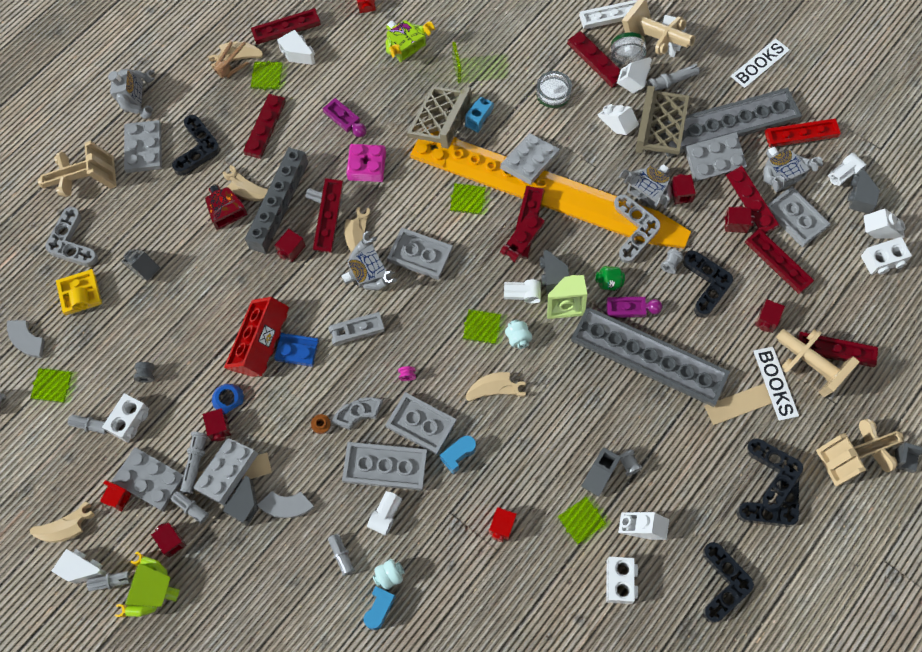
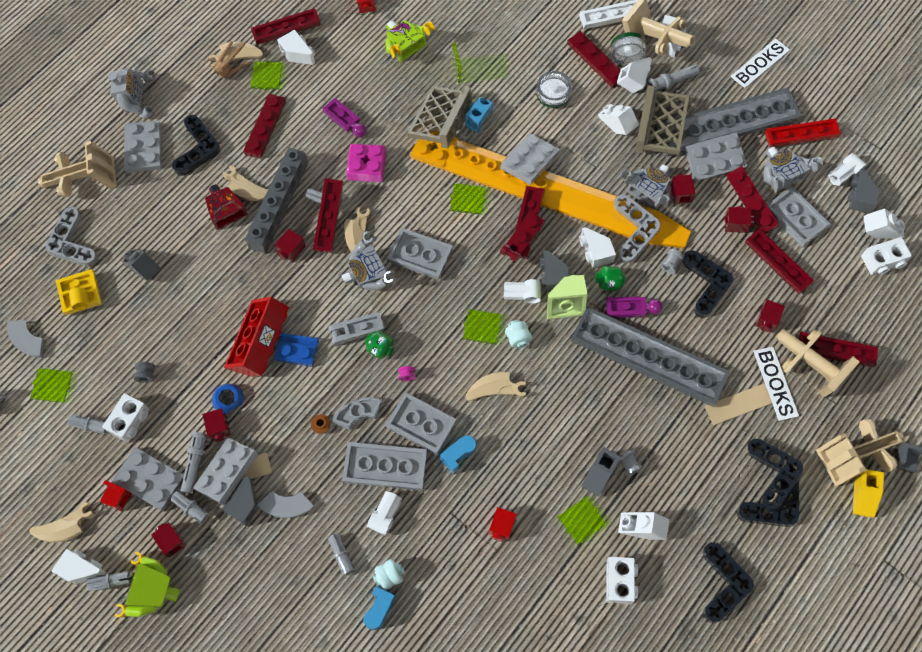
none -> green head [365,330,394,359]
none -> white slope [579,227,616,268]
none -> yellow slope [852,469,884,518]

